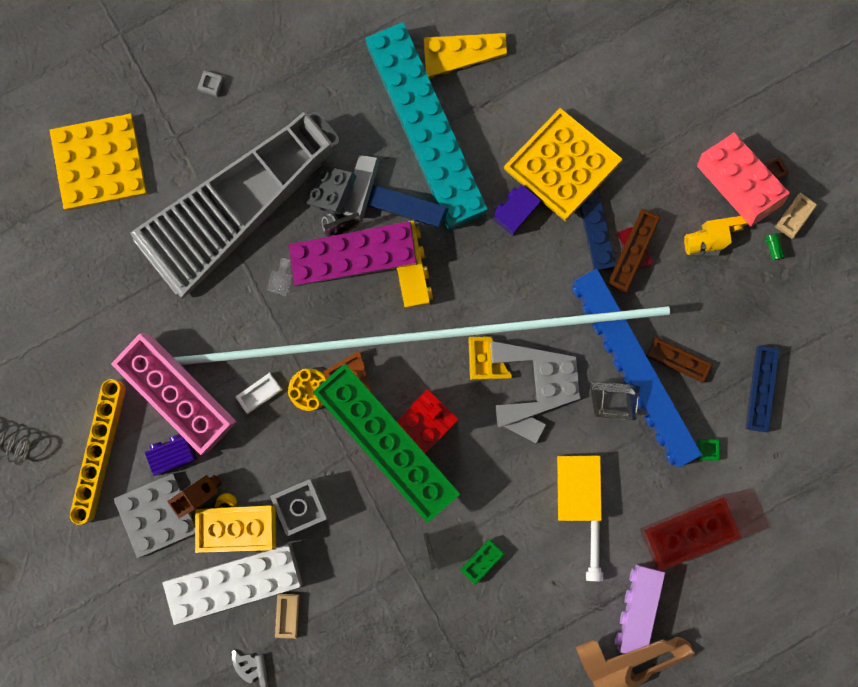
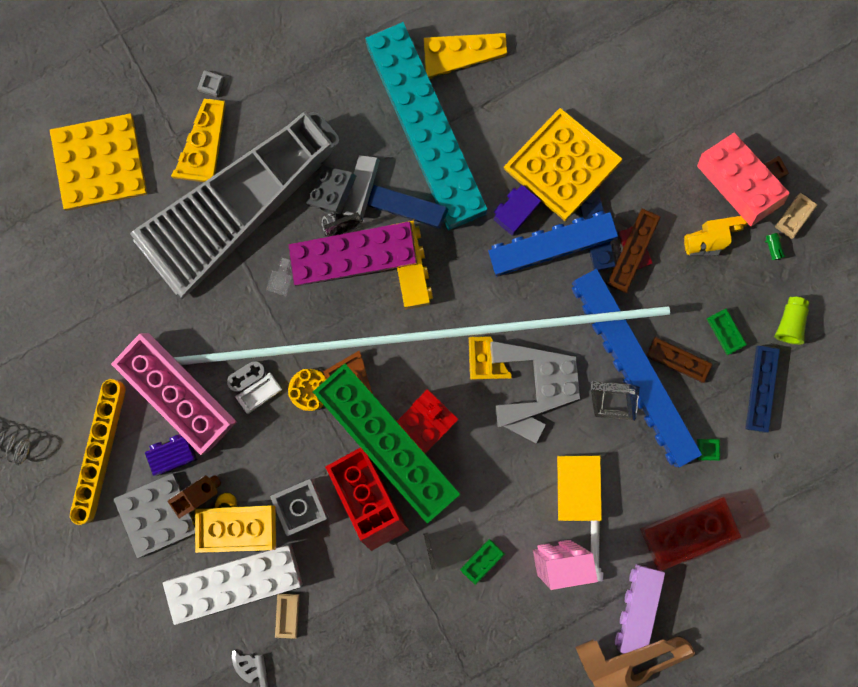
none -> yellow wing [171,98,226,182]
none -> light grey beam [227,362,265,392]
none -> red hinge [325,447,409,551]
none -> blue brick [488,211,618,277]
none -> bright pink brick [533,540,598,590]
none -> green plate [707,308,747,355]
none -> lime plant [774,297,810,345]

